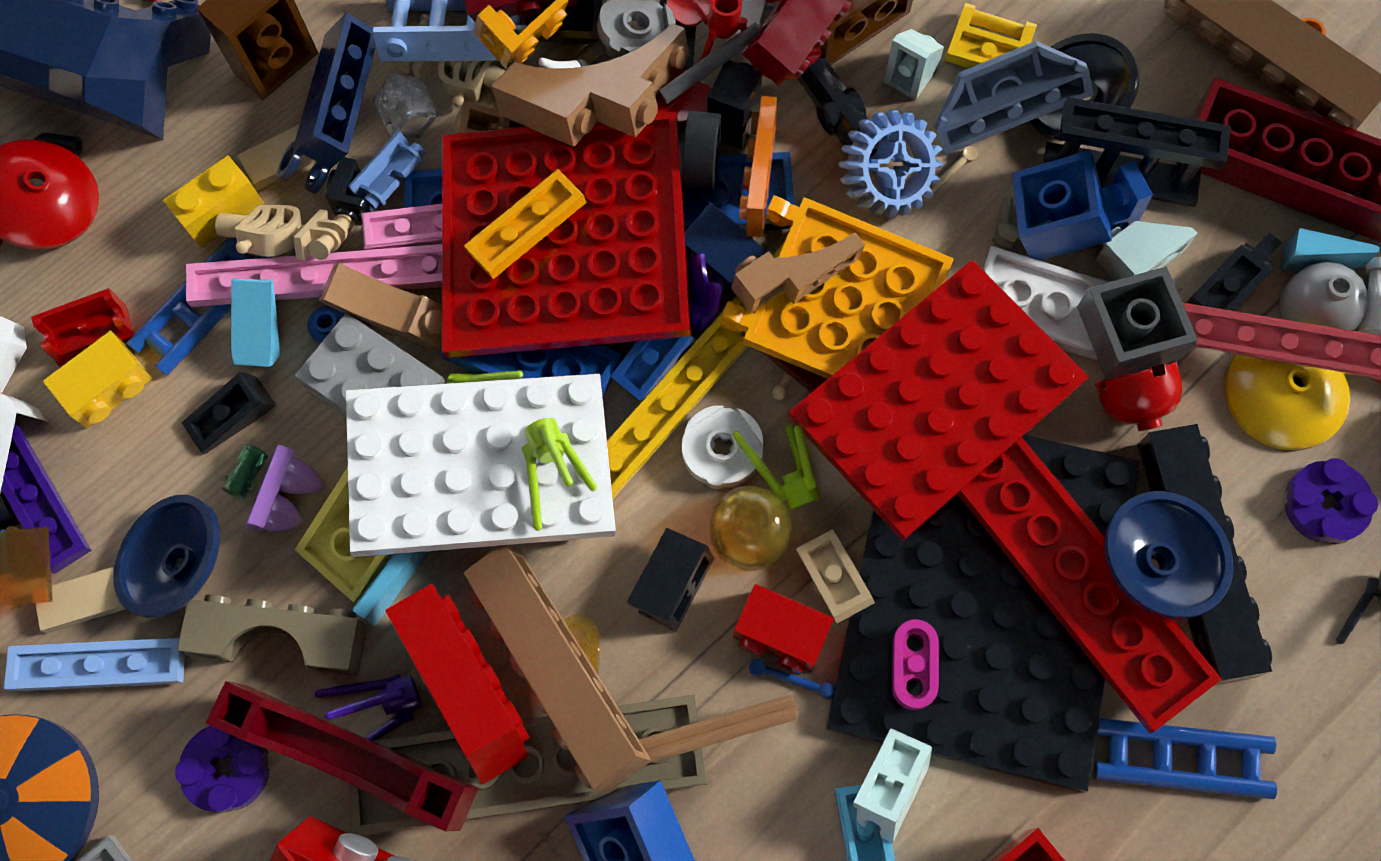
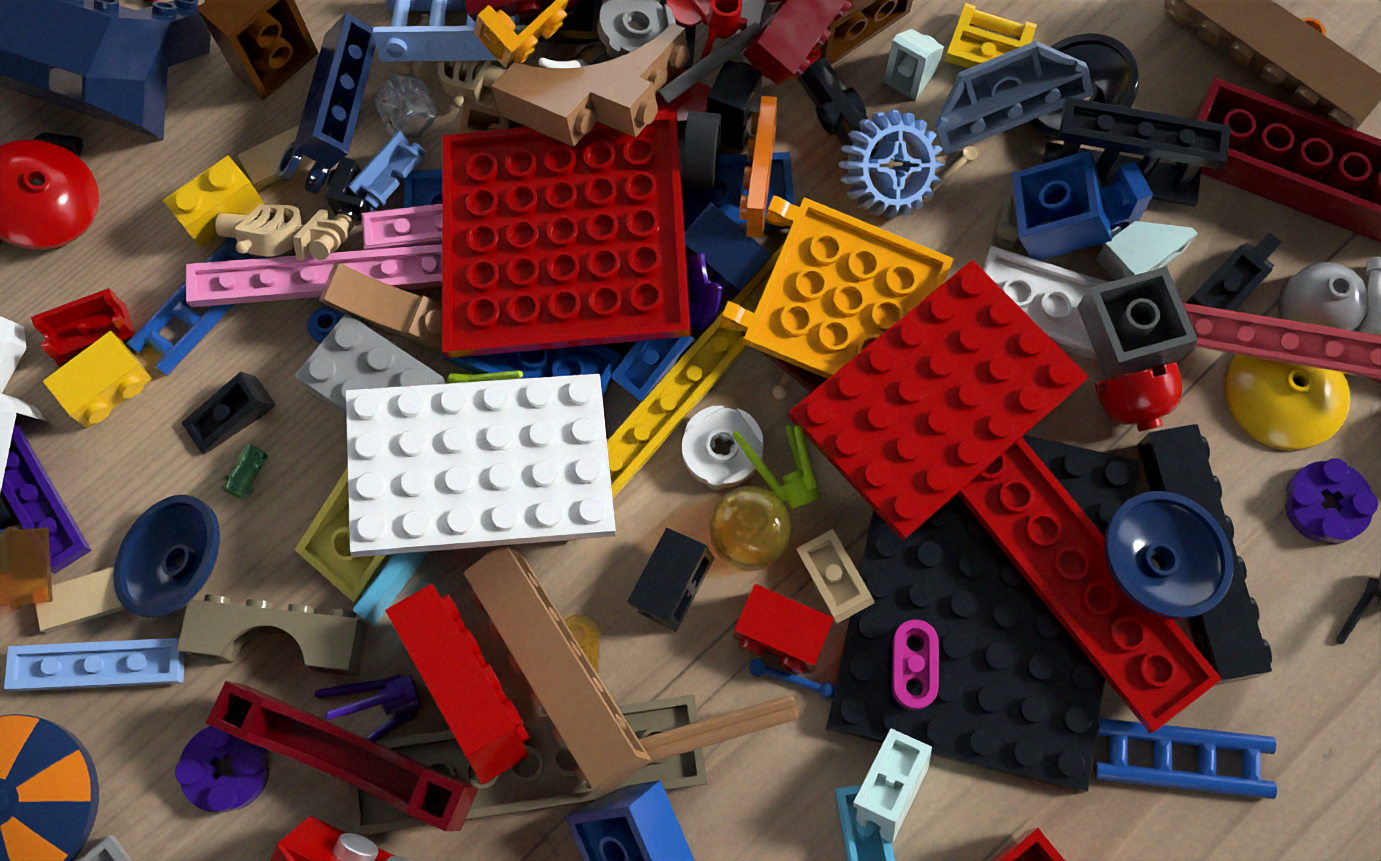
medium azure slope [231,278,280,367] -> none
medium lavender tile [244,444,325,533] -> none
light orange plate [464,169,586,279] -> none
lime plant [521,418,597,531] -> none
medium nougat slope [731,232,865,313] -> none
medium azure slope [1280,228,1380,271] -> none

